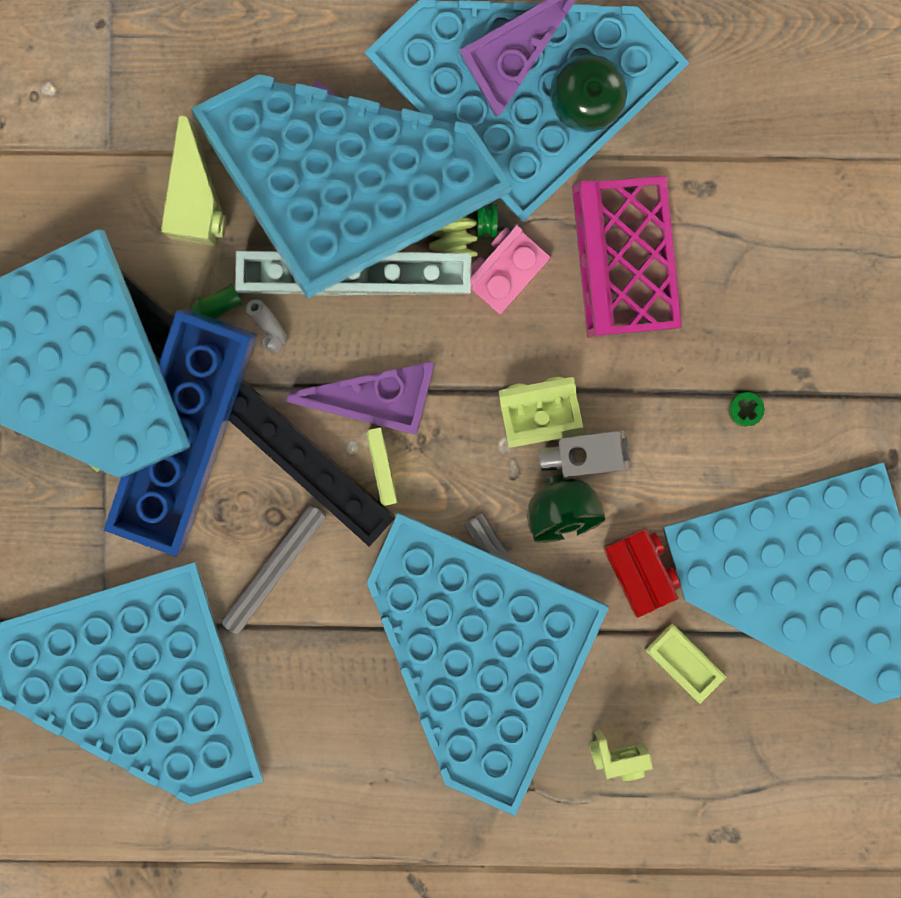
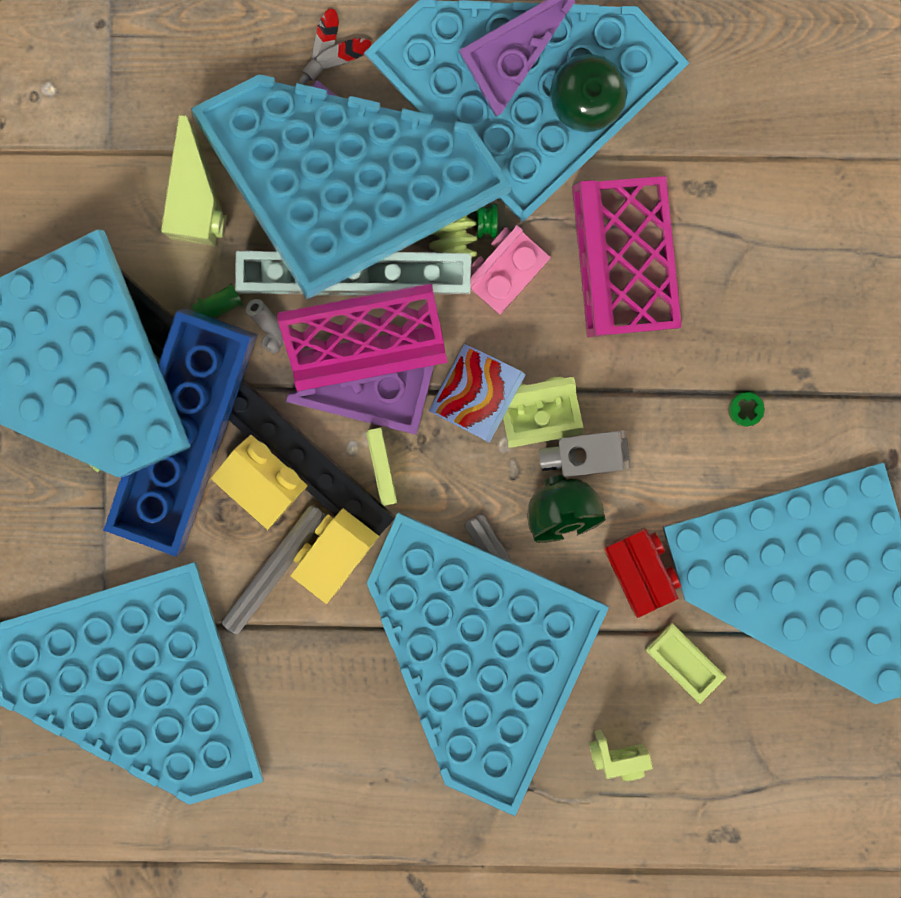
none -> light yellow brick [210,435,308,530]
none -> dark pink fence [277,283,448,391]
none -> light yellow brick [290,508,380,604]
none -> piece [298,9,371,85]
none -> slope [429,344,526,443]

